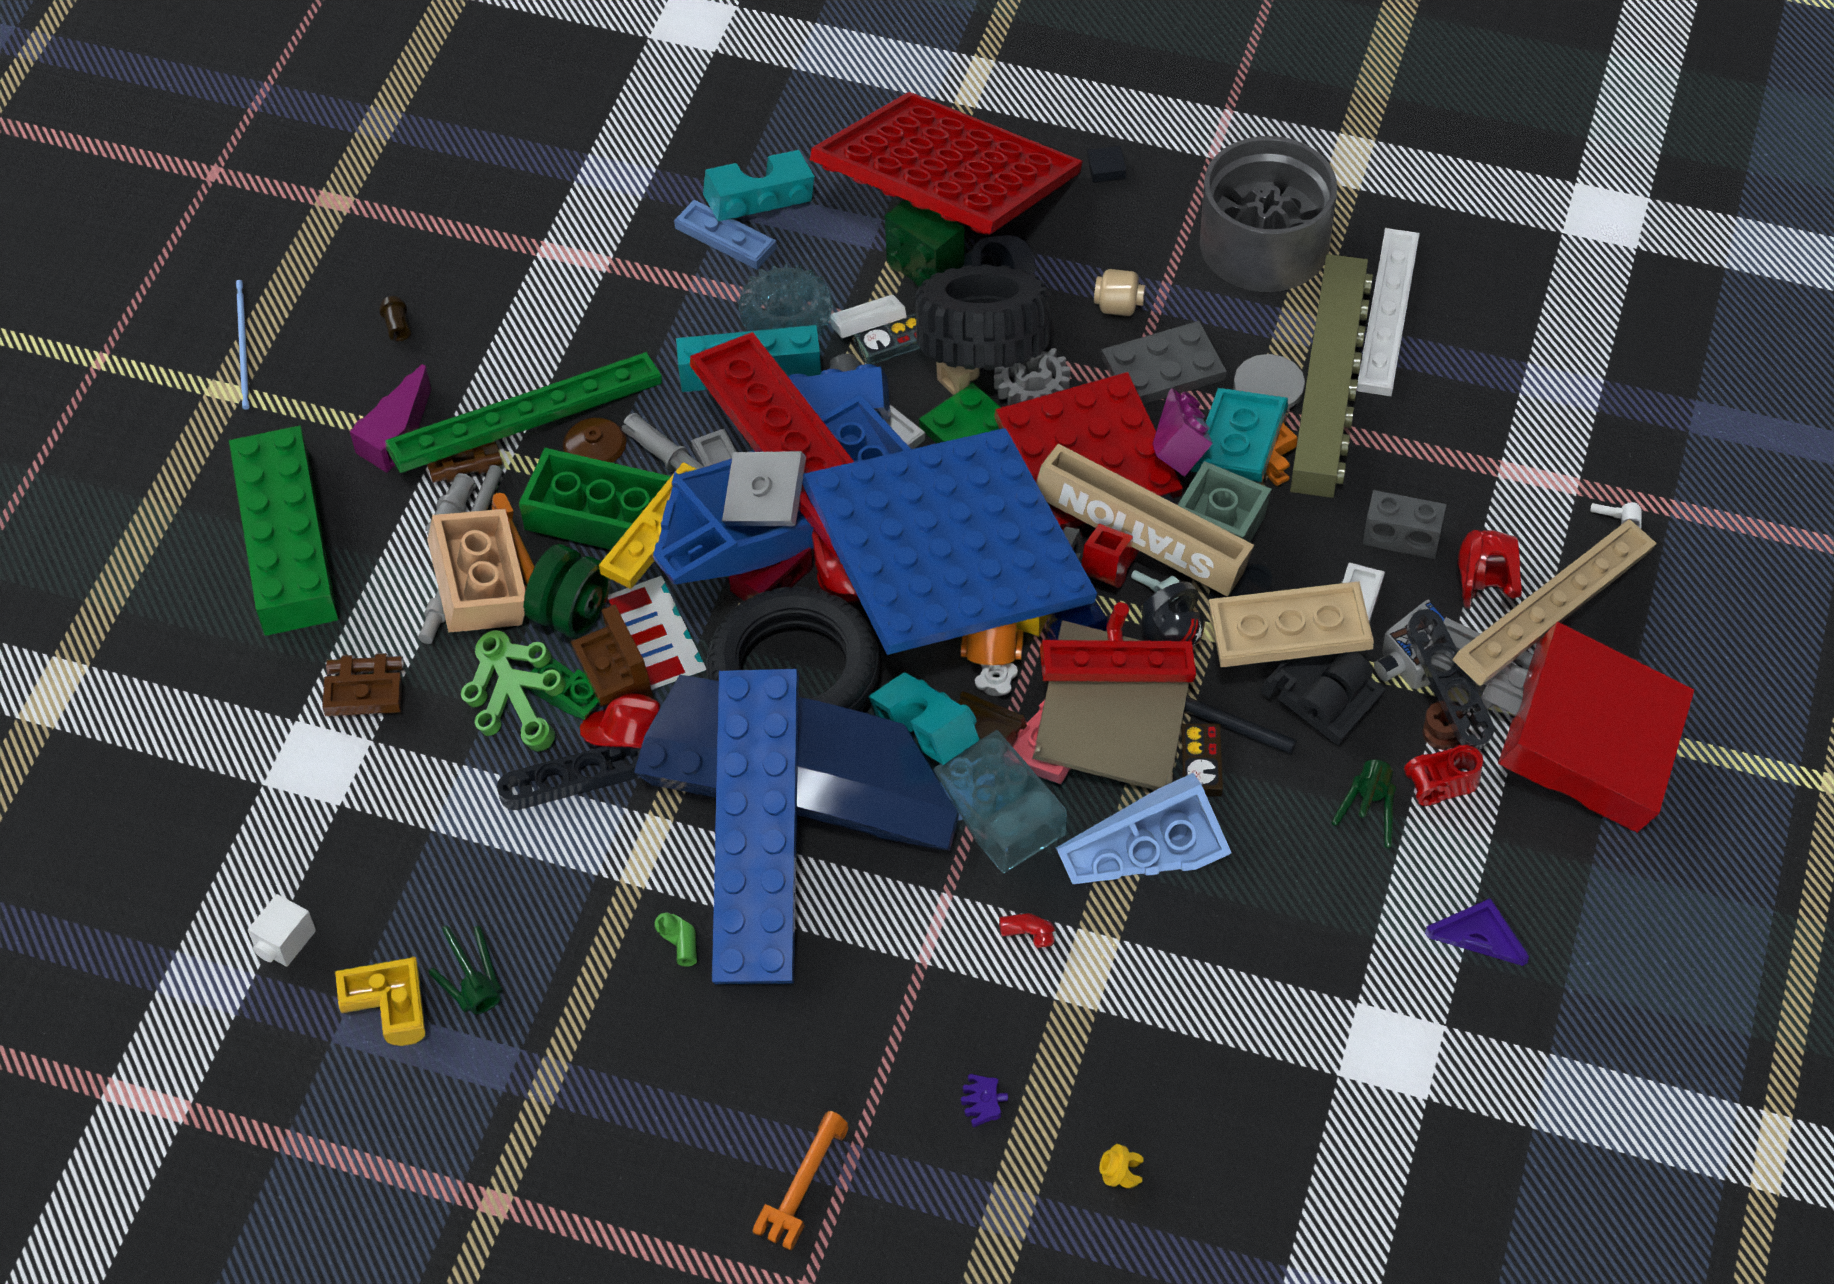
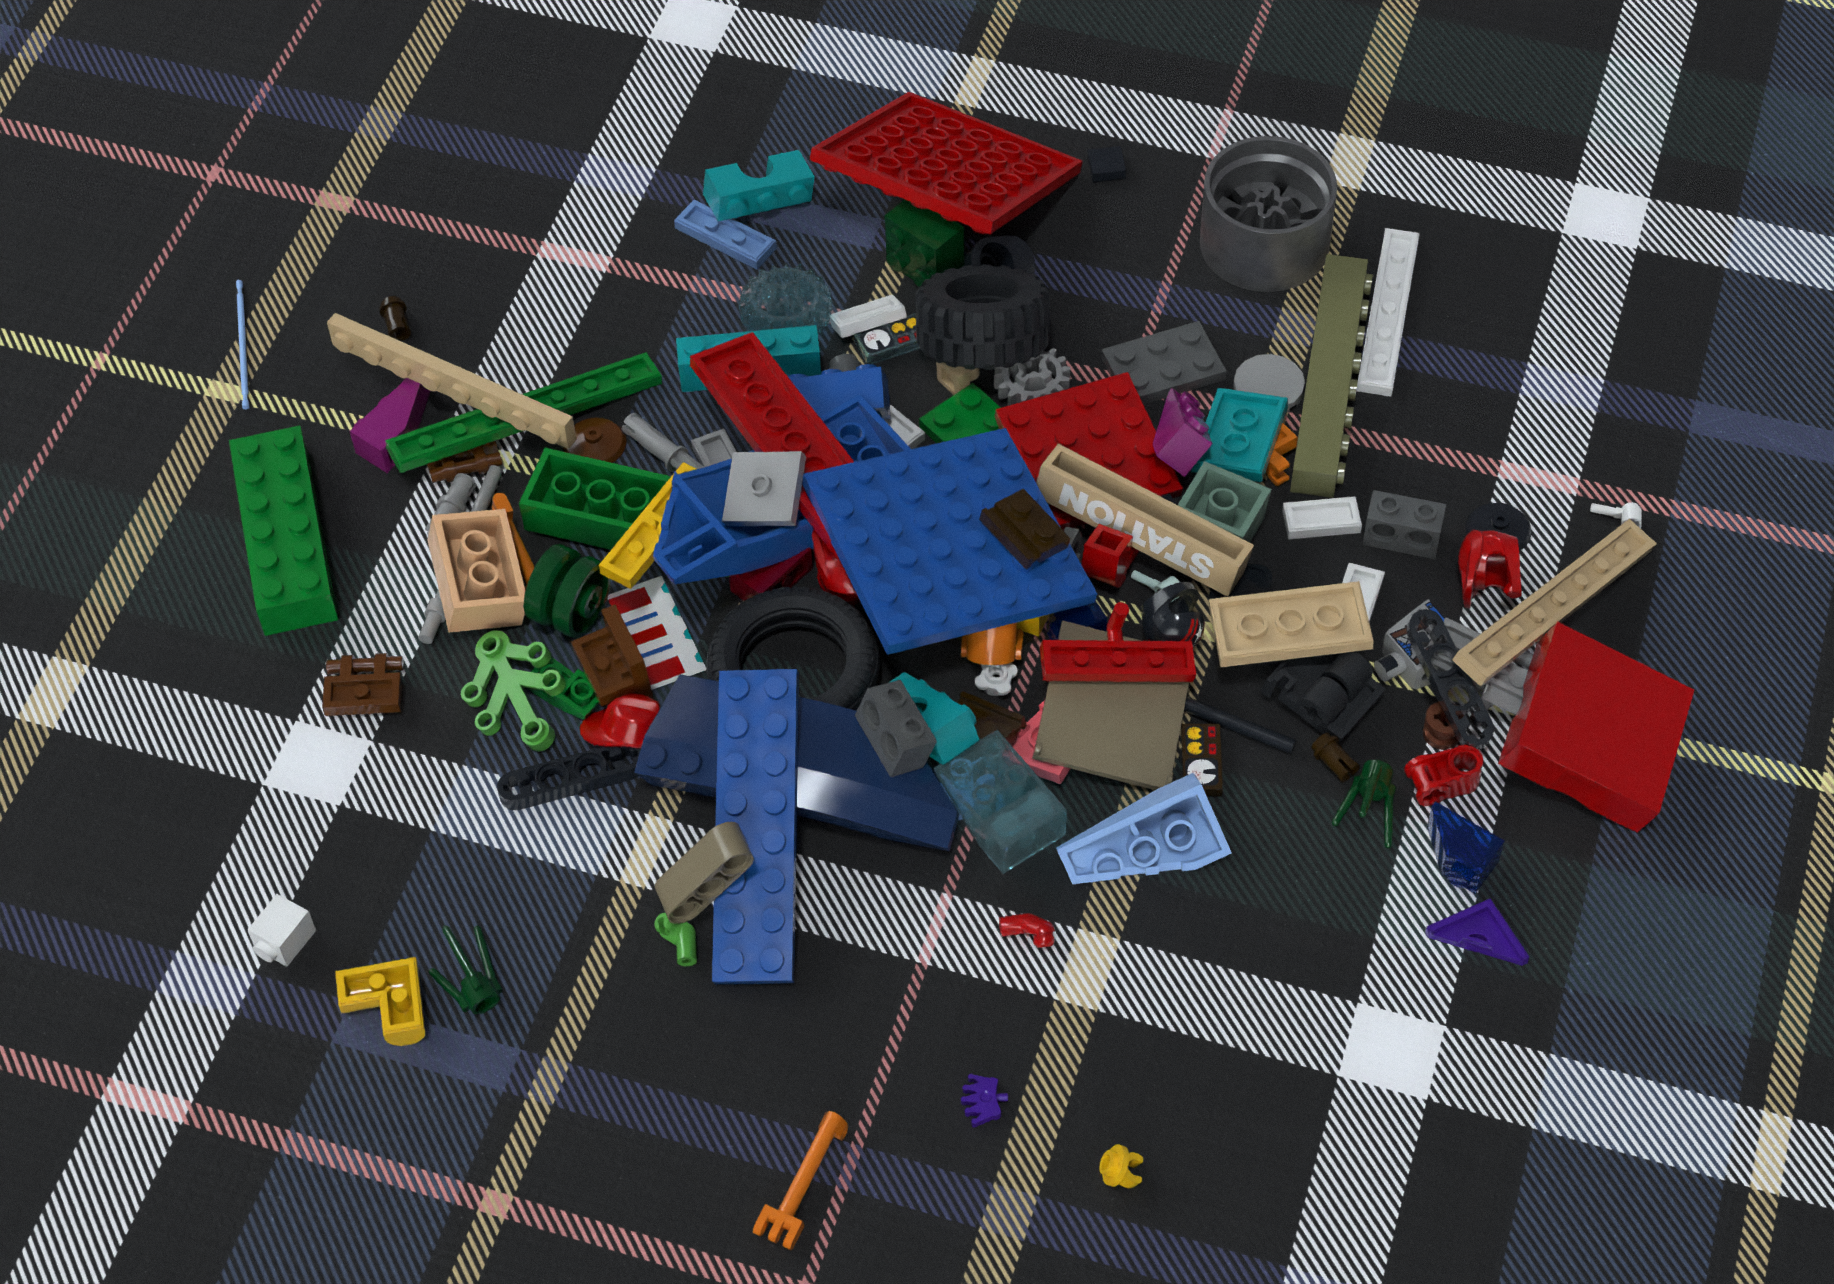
tan head [1094,269,1145,316] -> none
none -> tan plate [327,313,577,449]
none -> dark tan beam [655,822,754,924]
none -> dark grey brick [855,680,937,777]
none -> dark brown plate [979,488,1071,570]
none -> white tile [1282,496,1362,540]
none -> dark brown pin [1311,733,1360,783]
none -> clear blue slope [1427,802,1505,894]
none -> black piece [1465,503,1532,551]

